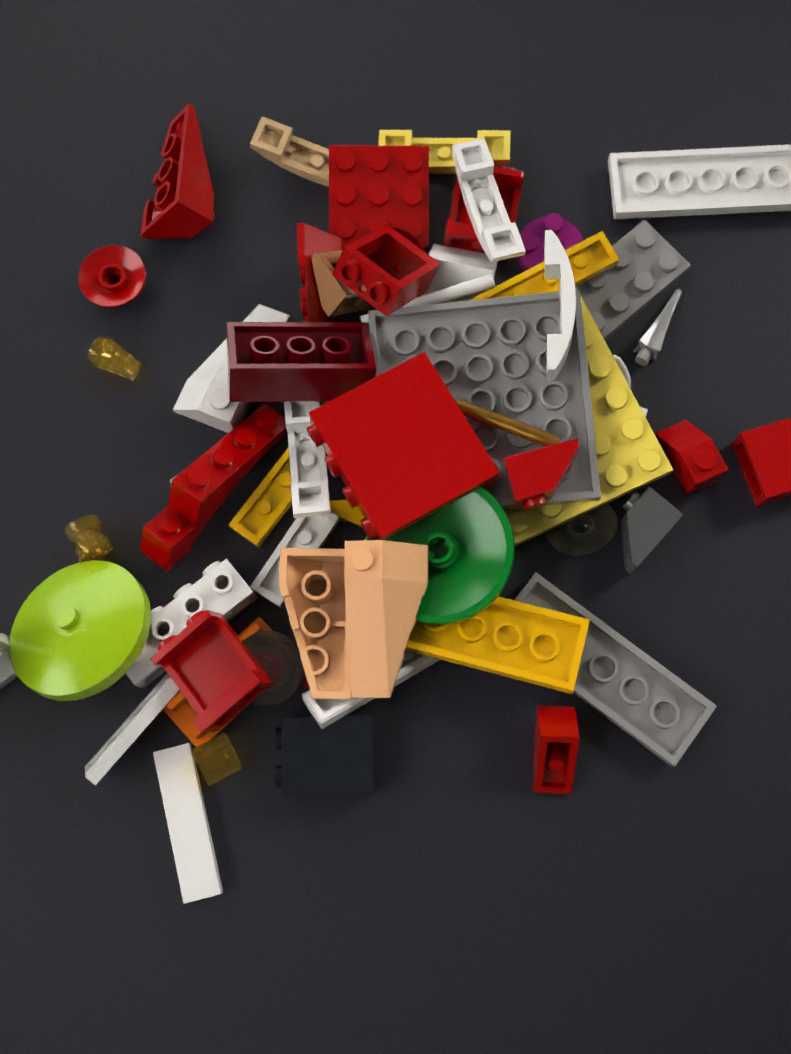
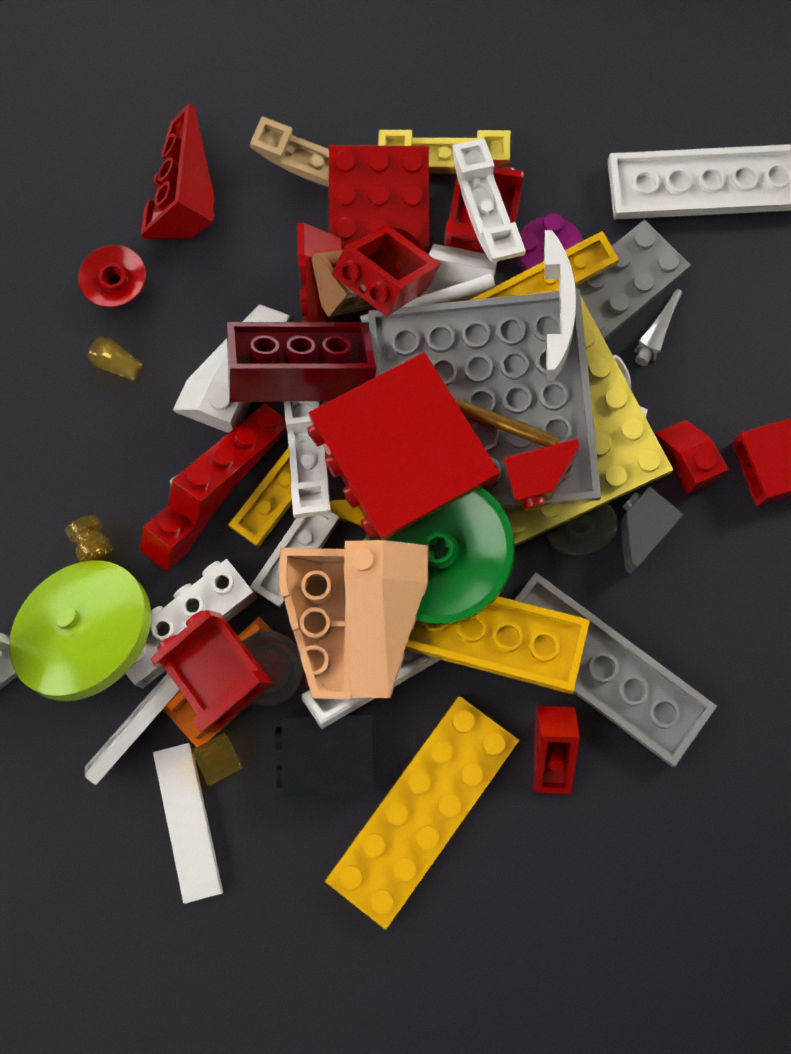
none -> yellow plate [324,696,519,930]

